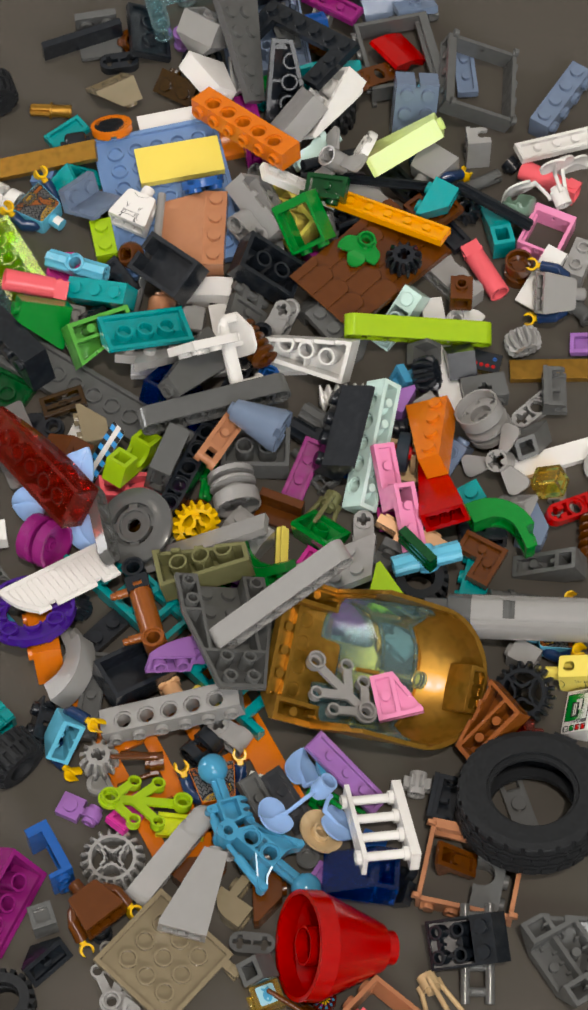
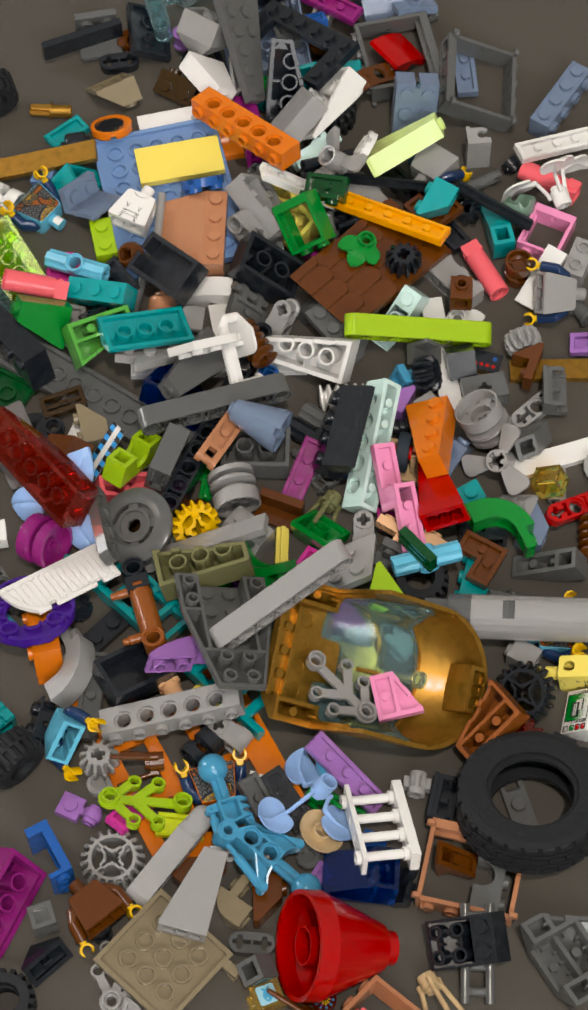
none -> reddish brown slope [511,342,545,391]

